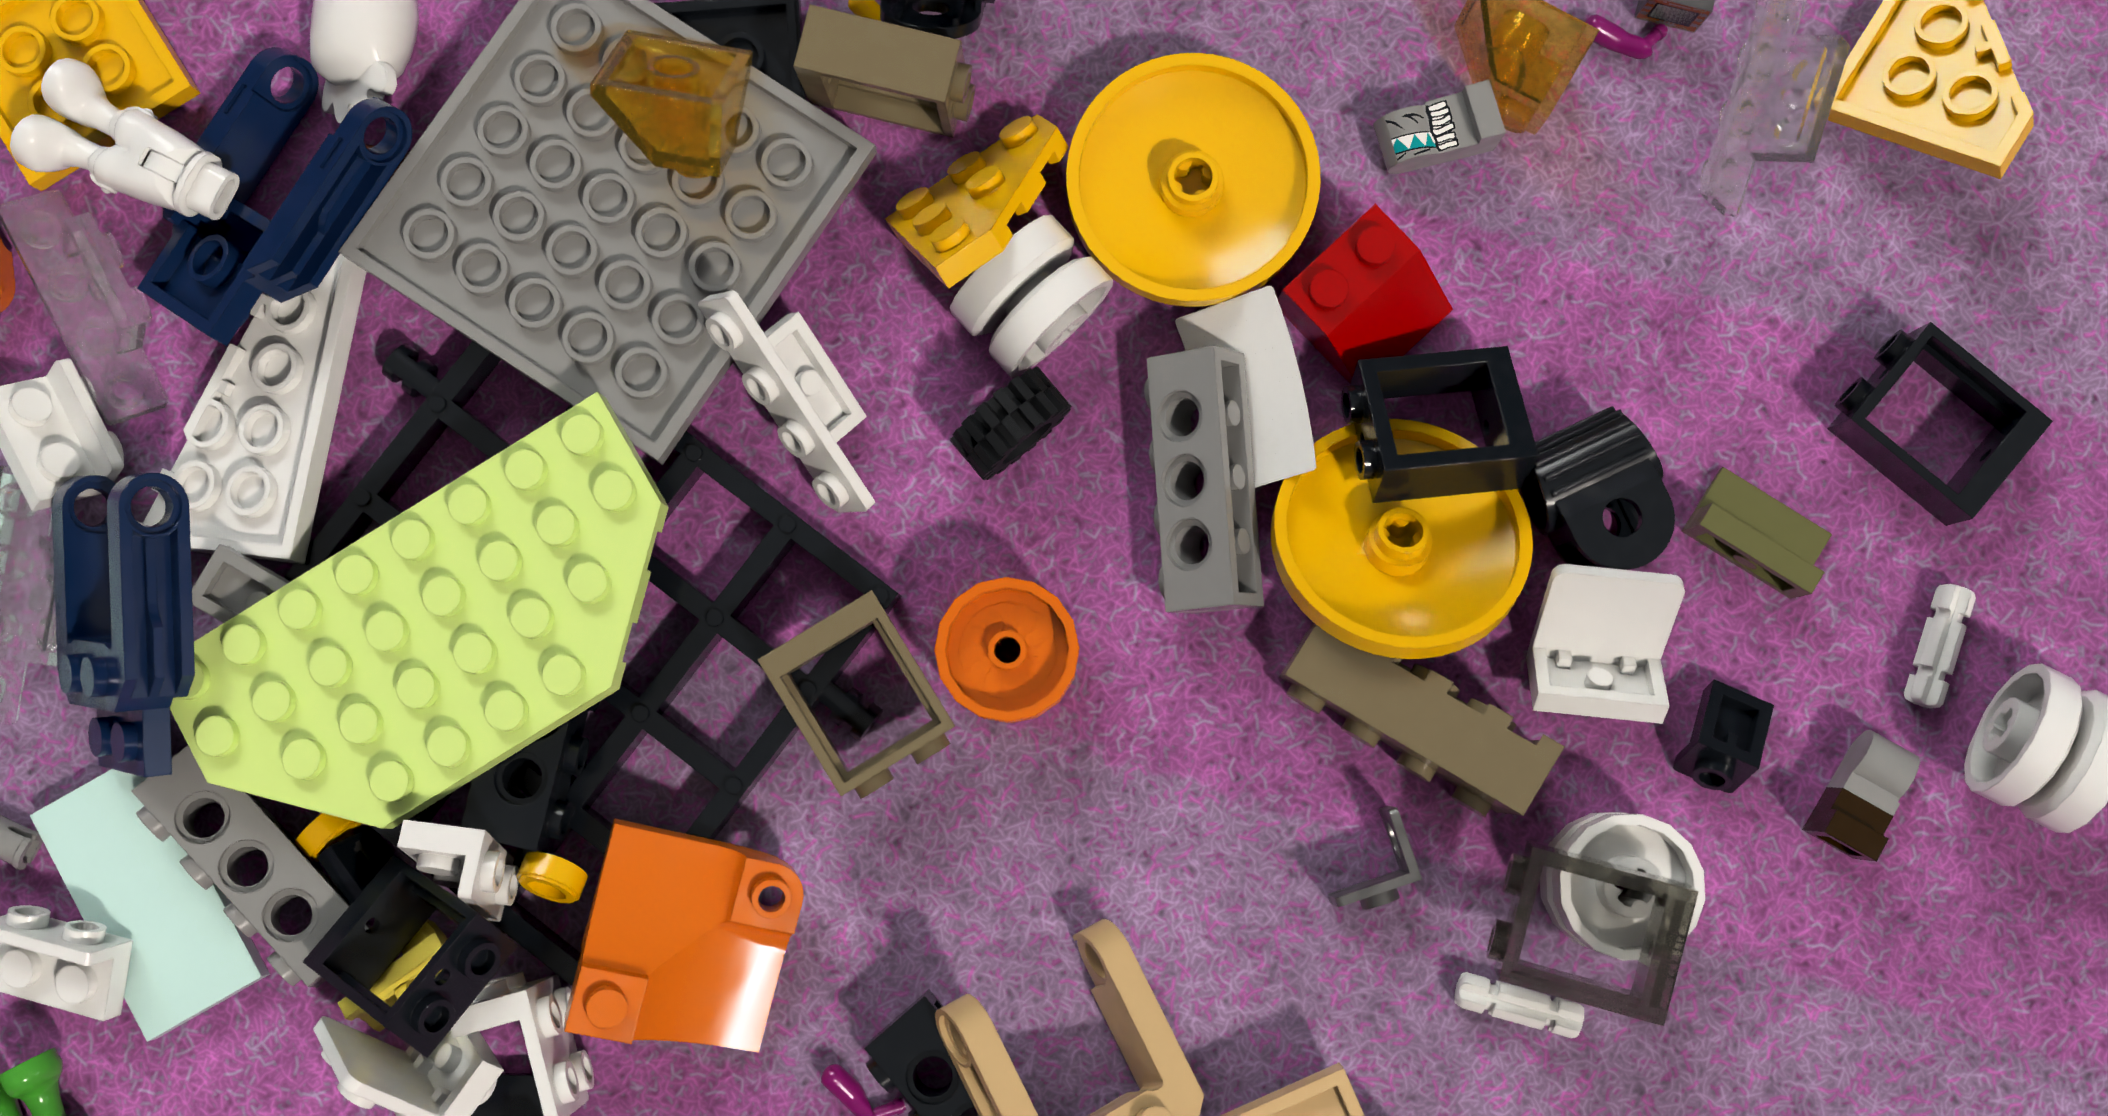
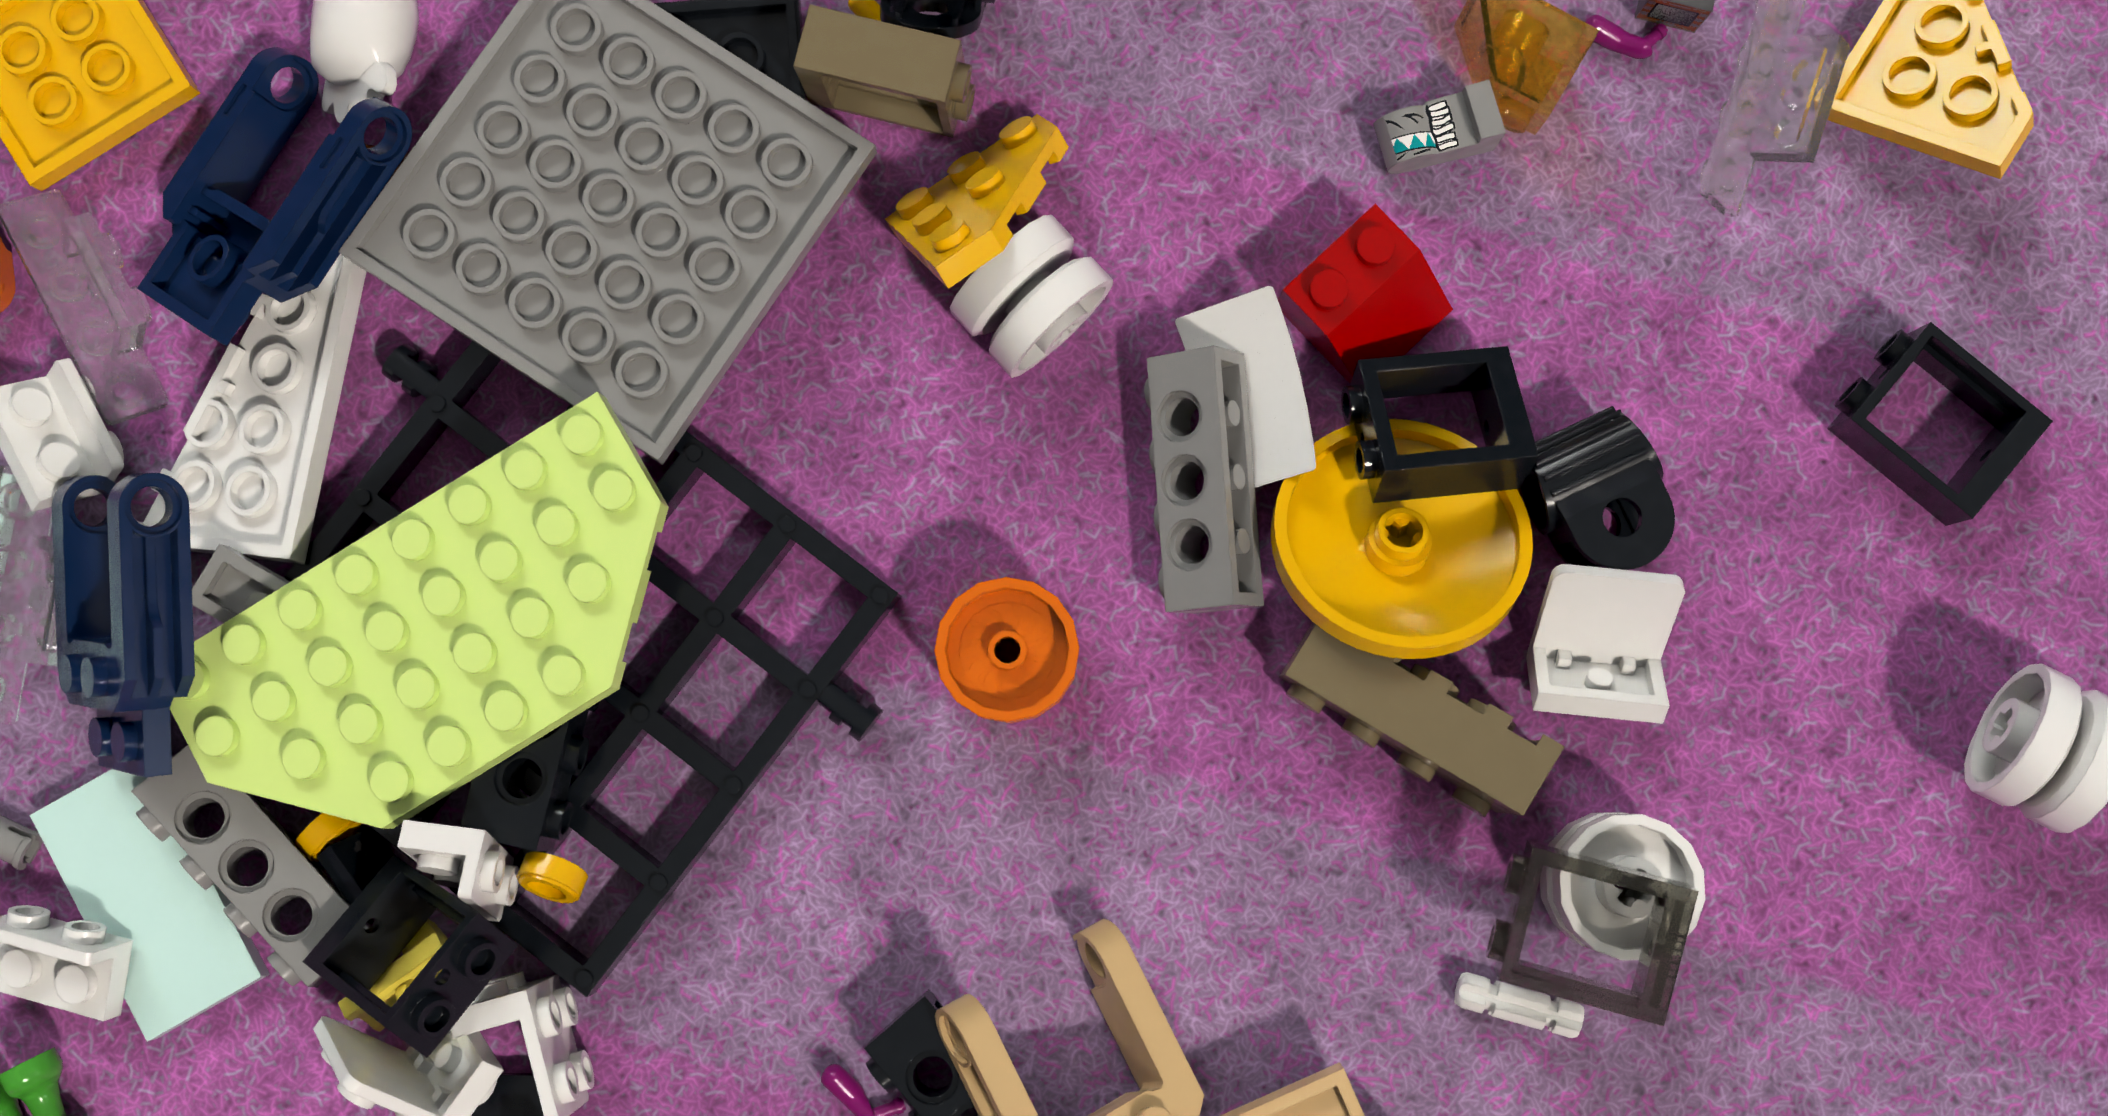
white piece [10,58,240,220] -> none
orange slope [564,818,804,1053] -> none
clear yellow slope [590,29,753,178] -> none
white bracket [698,290,875,513] -> none
dark tan window [758,590,955,799] -> none
black tyre [950,367,1072,480] -> none
yellow dish [1066,53,1321,307] -> none
flat silver bracket [1328,806,1422,910] -> none
black bracket [1673,679,1774,793] -> none
olive panel [1682,467,1832,599] -> none
leg [1802,729,1920,862] -> none
white axle [1904,584,1976,708] -> none

